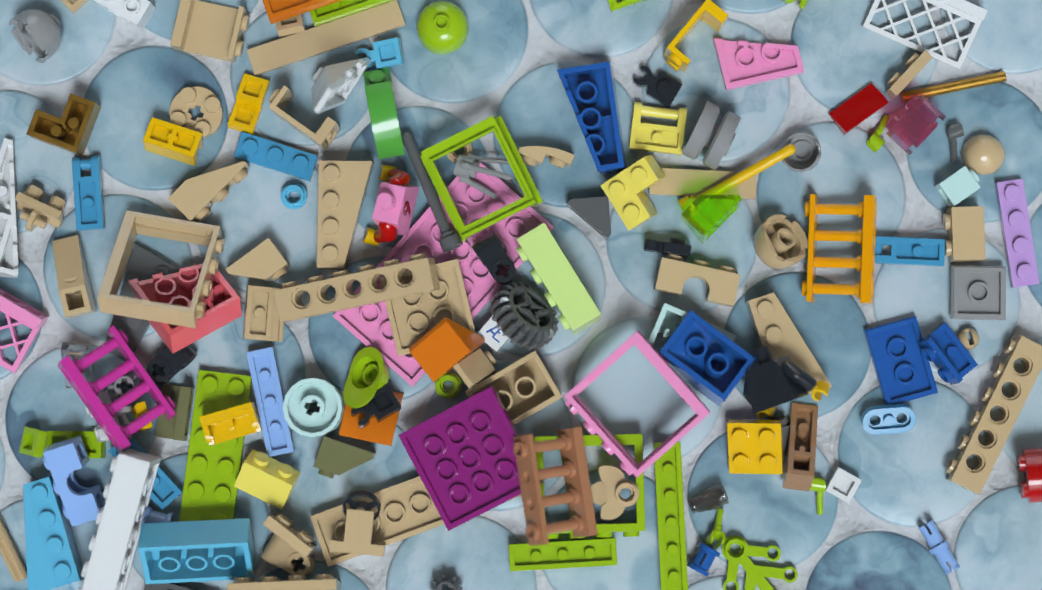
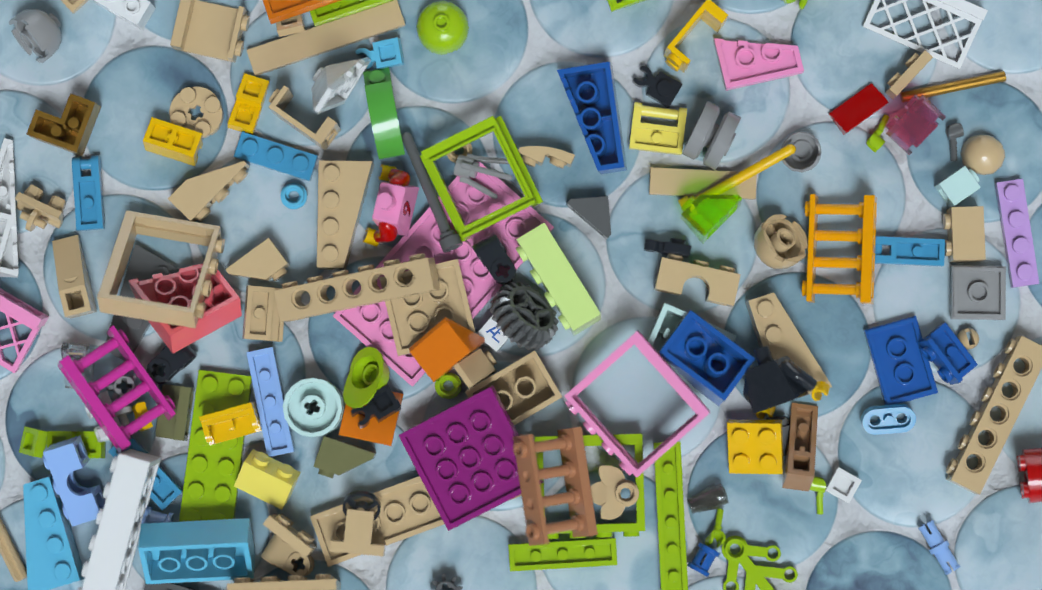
light yellow brick [600,155,666,231] -> none

